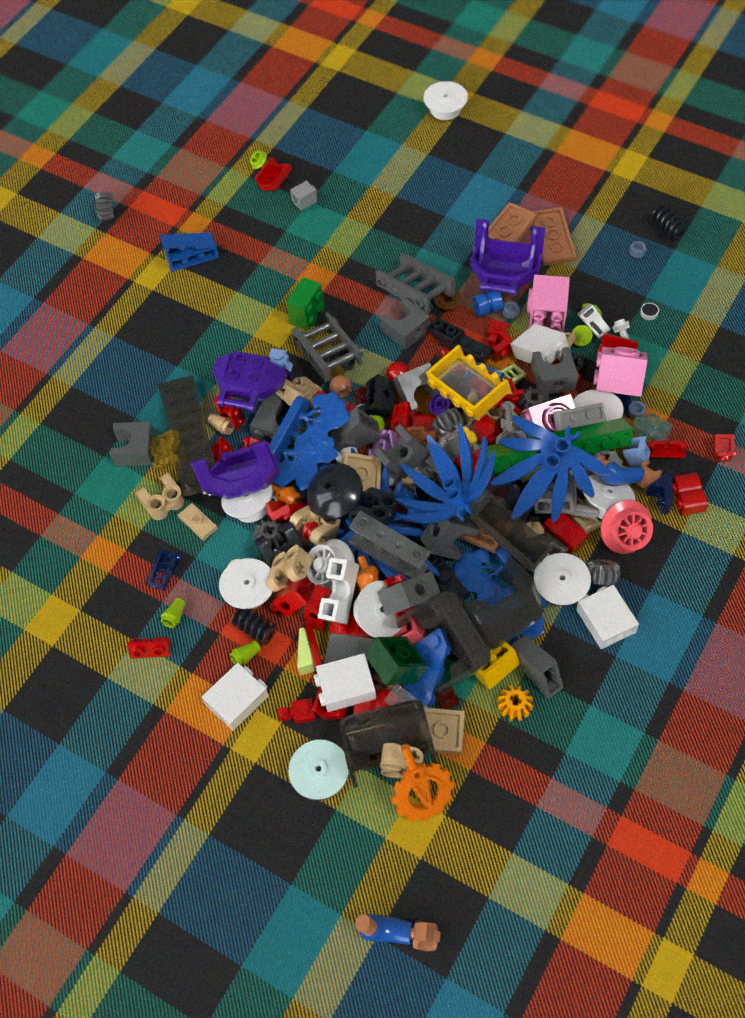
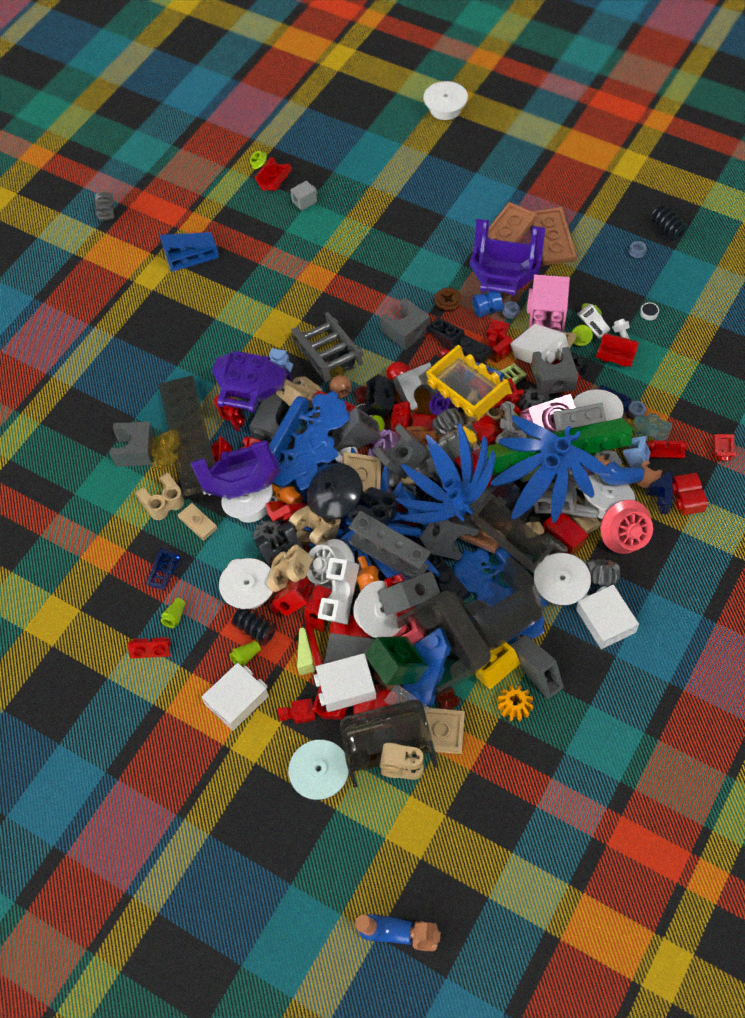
tan cone [207,414,234,435] -> none
green brick [286,277,325,331] -> none
red plate [302,521,319,539] -> none
dark grey fence [376,253,456,312] -> none
orange bar [392,744,454,822] -> none
bright pink brick [593,347,648,397] -> none

